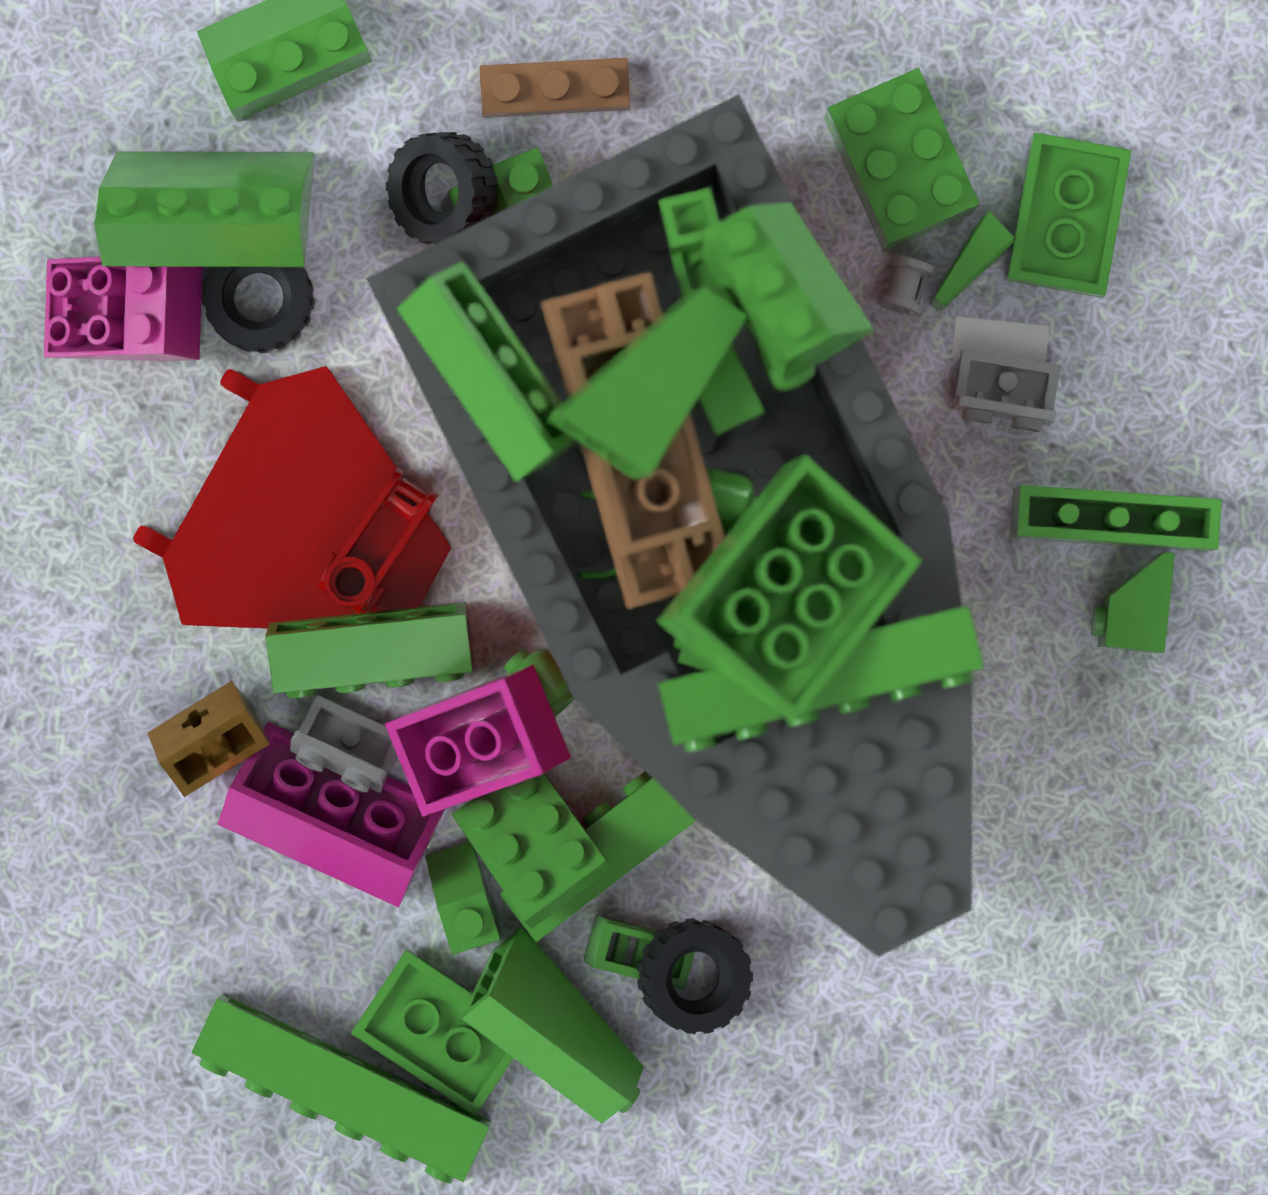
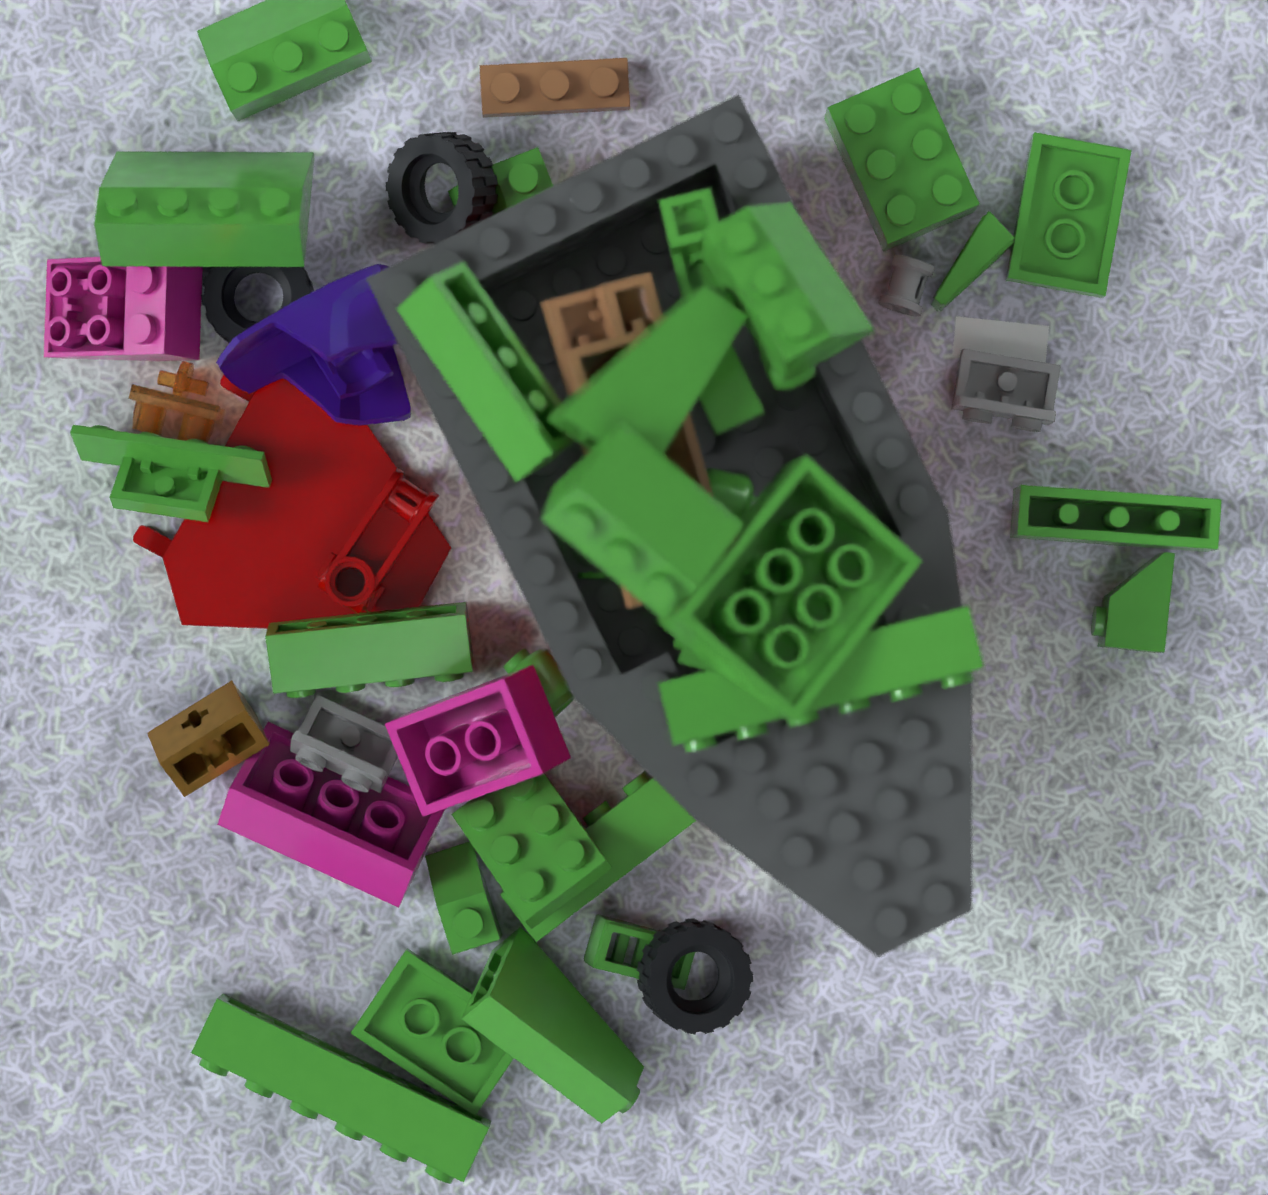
none -> bright green bracket [70,425,272,522]
none -> clear orange hips [128,361,226,443]
none -> dark purple piece [216,264,411,426]
none -> bright green slope [541,421,743,620]

